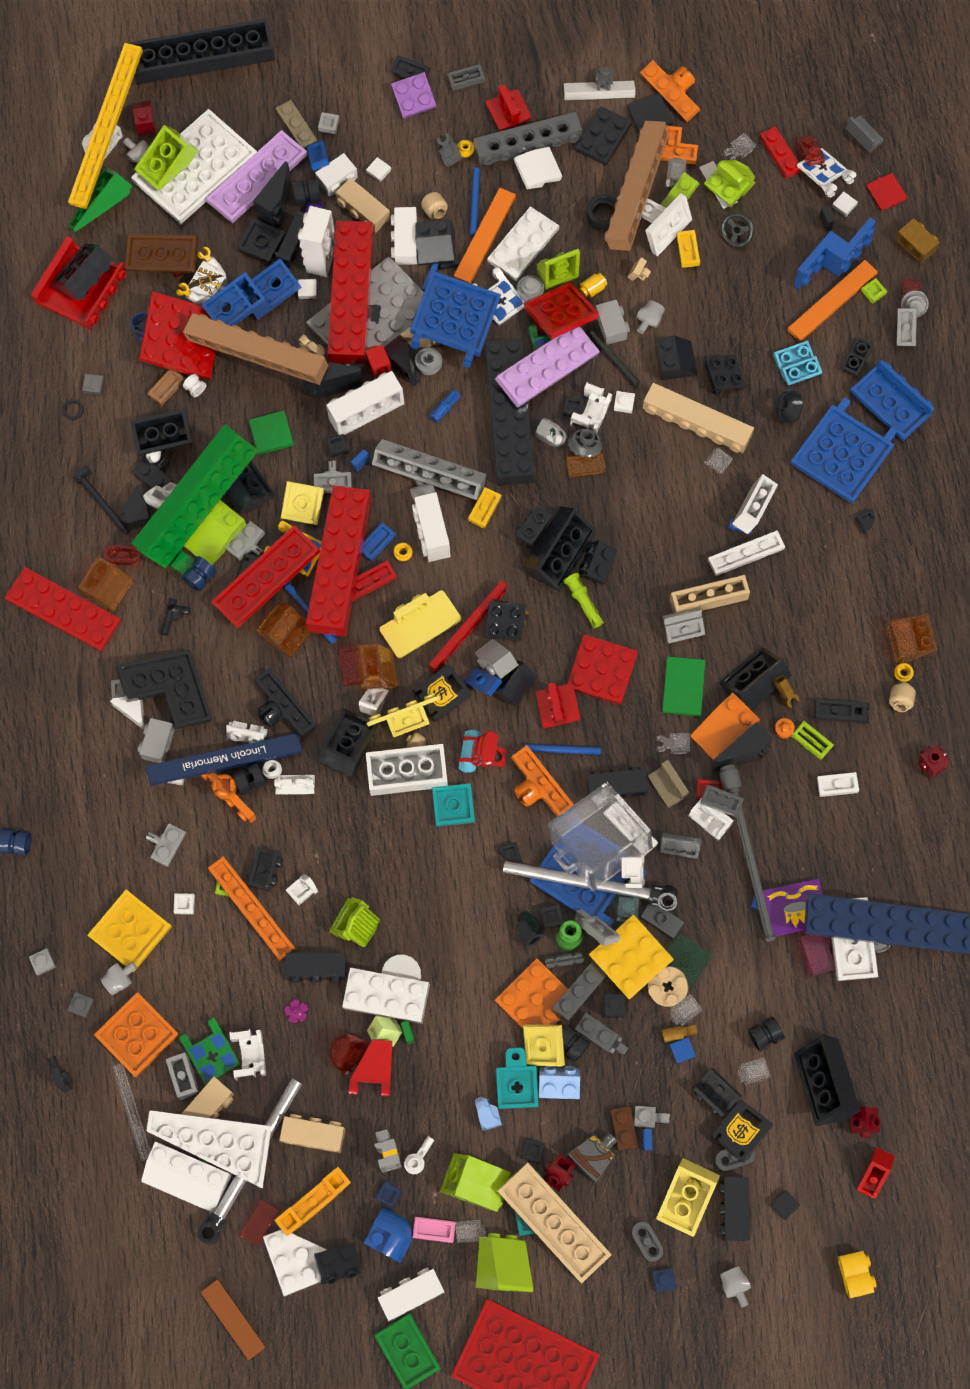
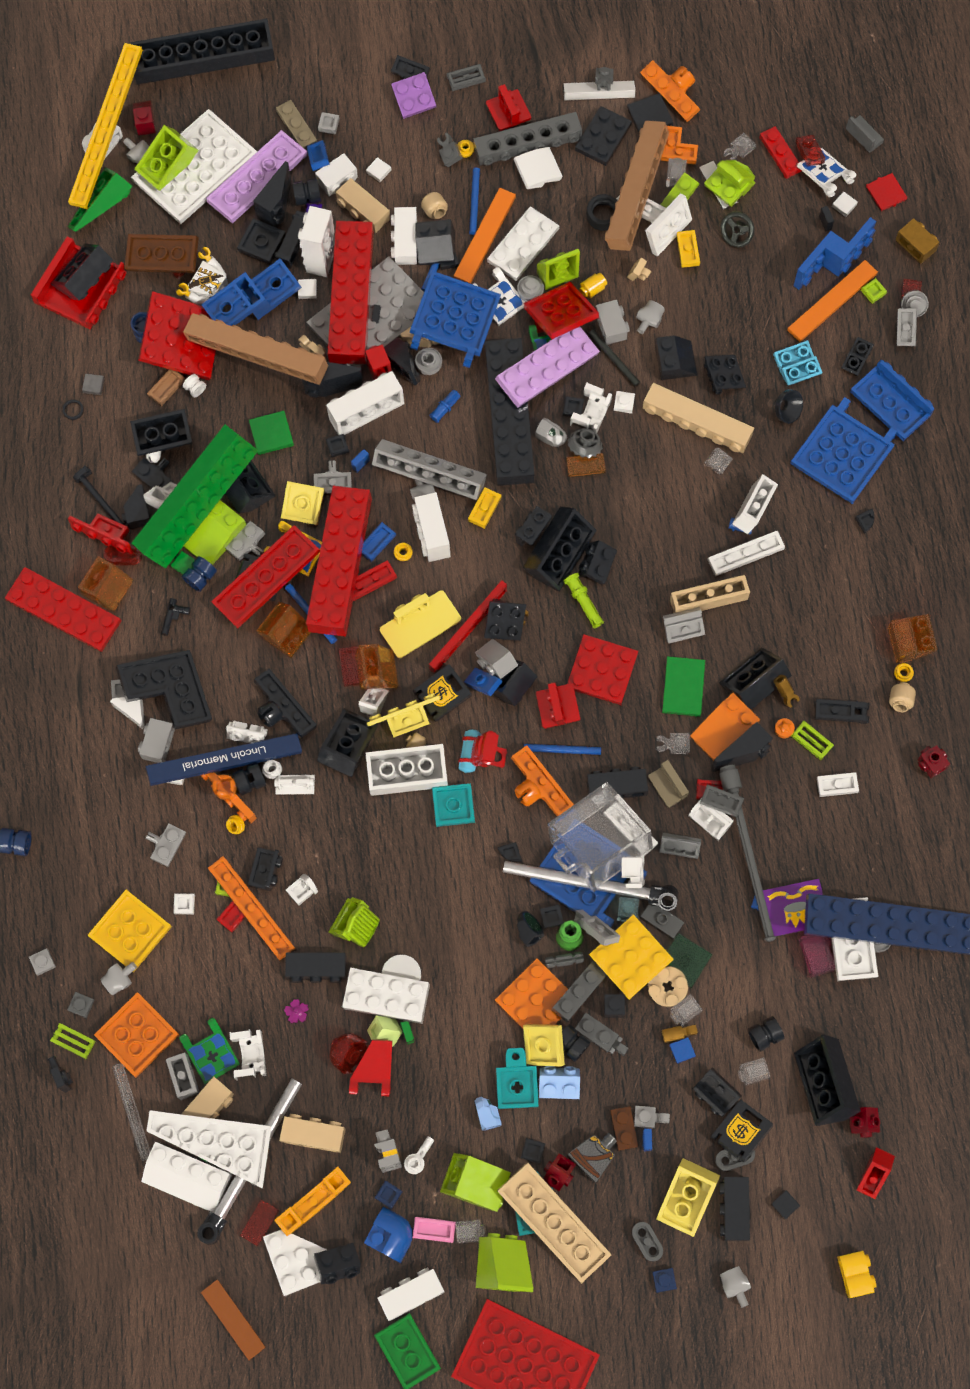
none -> lime tile [50,1023,96,1059]
none -> red bracket [68,514,134,555]
none -> red tile [216,901,245,933]
none -> yellow plate [226,815,245,834]

